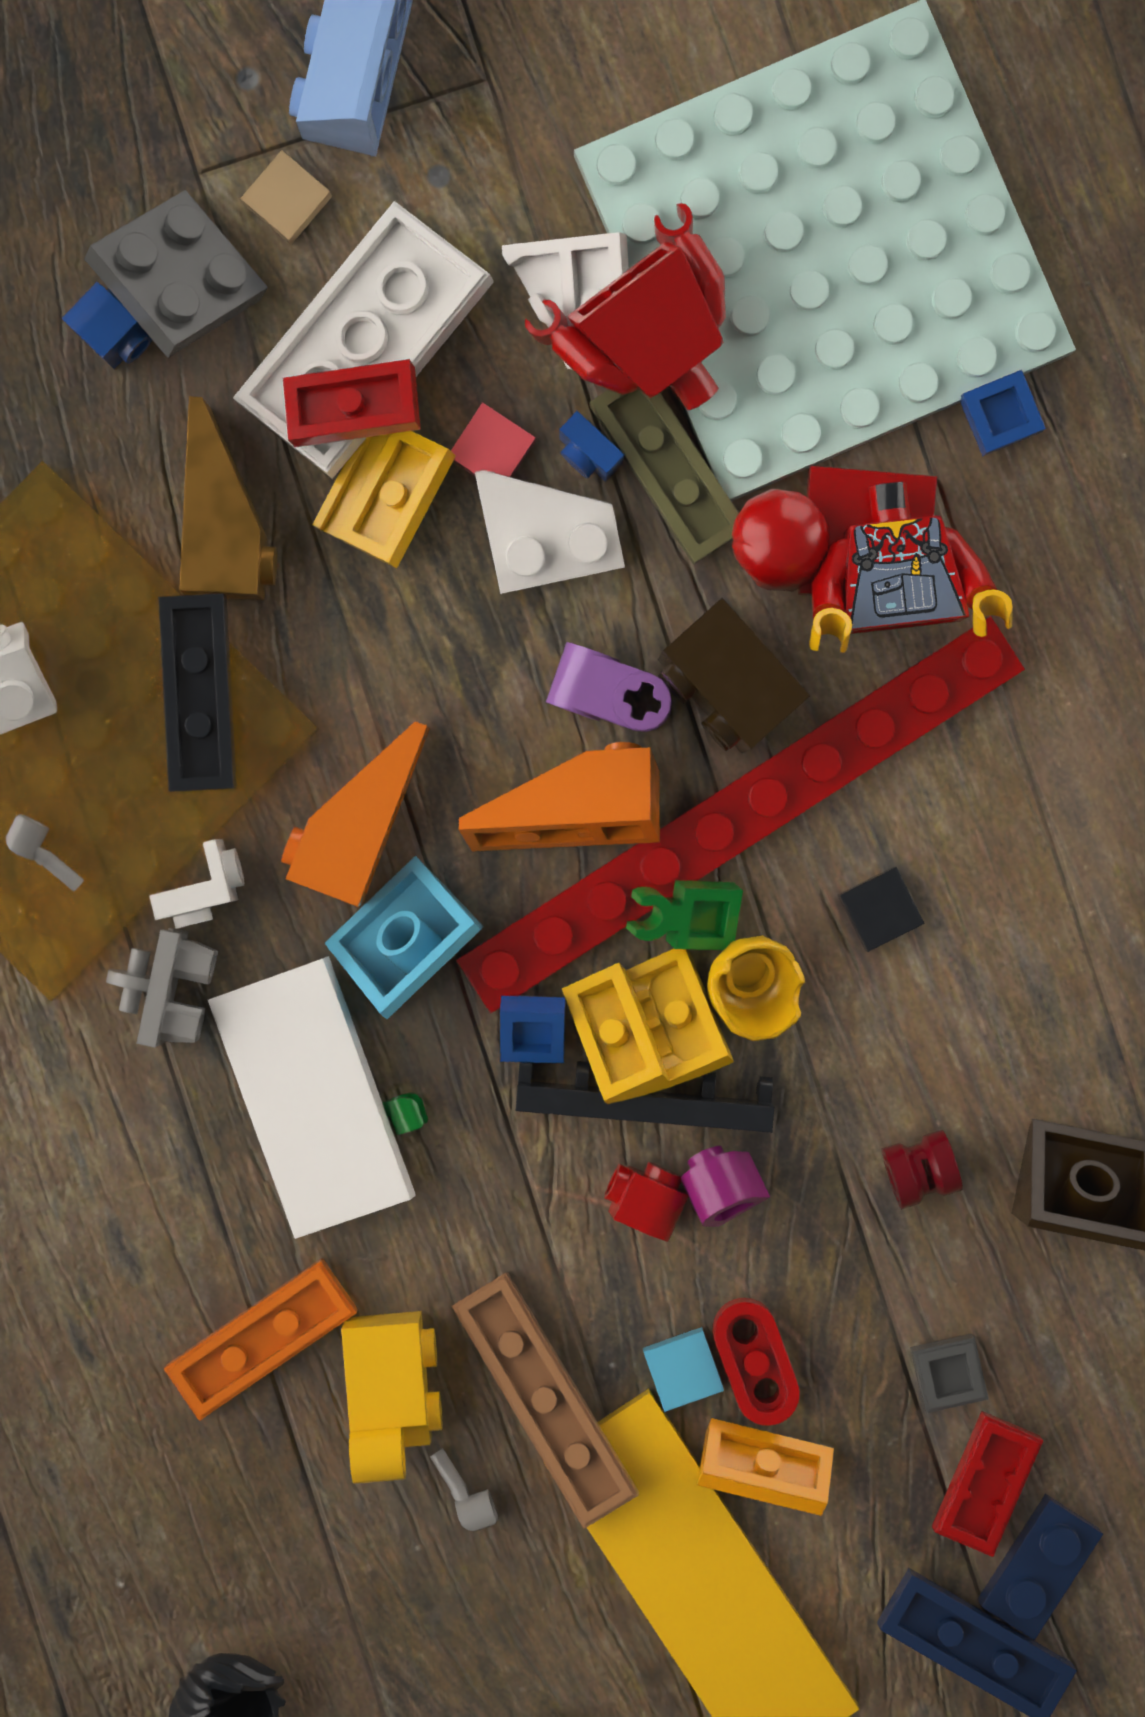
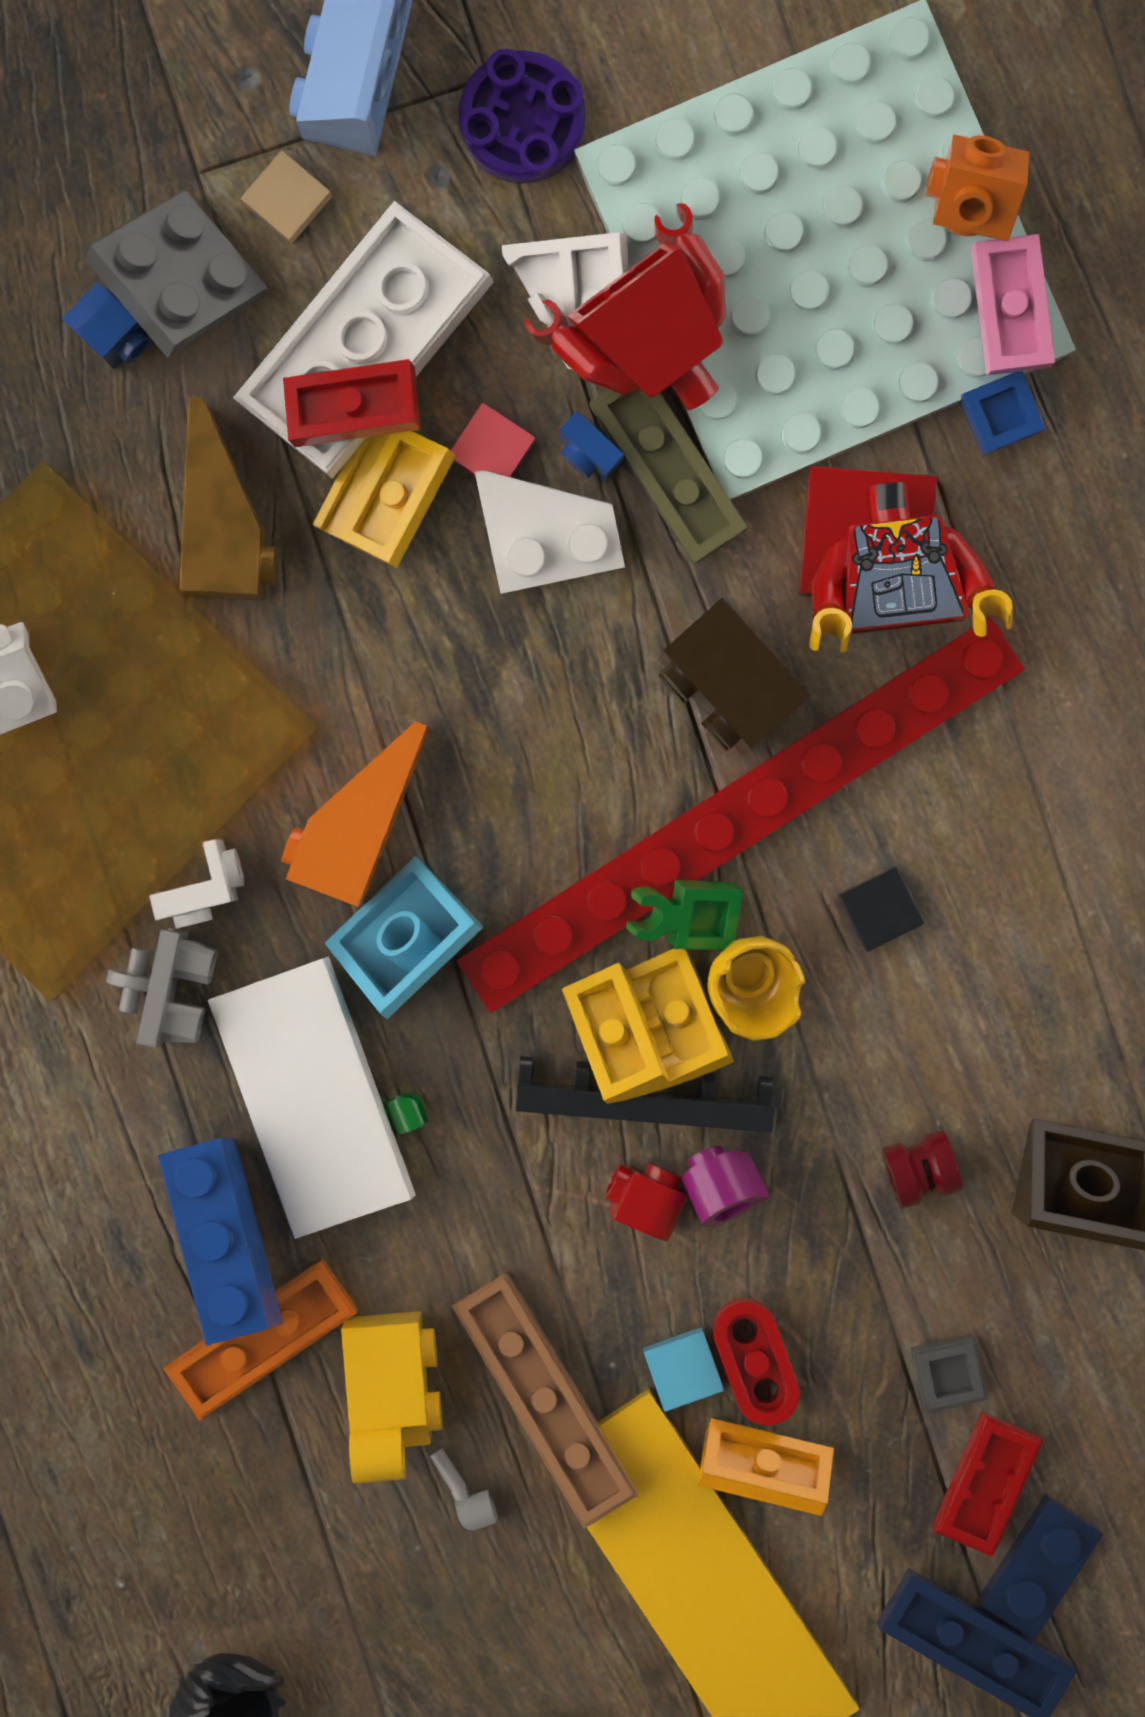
light grey hand [6,814,84,892] -> none
black plate [158,593,237,792] -> none
orange slope [459,742,660,852] -> none
blue plate [500,996,565,1063] -> none
medium lavender piece [545,642,672,732] -> none
red hair [732,489,829,592] -> none
none -> blue brick [158,1138,283,1346]
none -> dark purple tile [459,48,586,183]
none -> orange brick [925,134,1029,242]
none -> bright pink plate [971,234,1055,376]

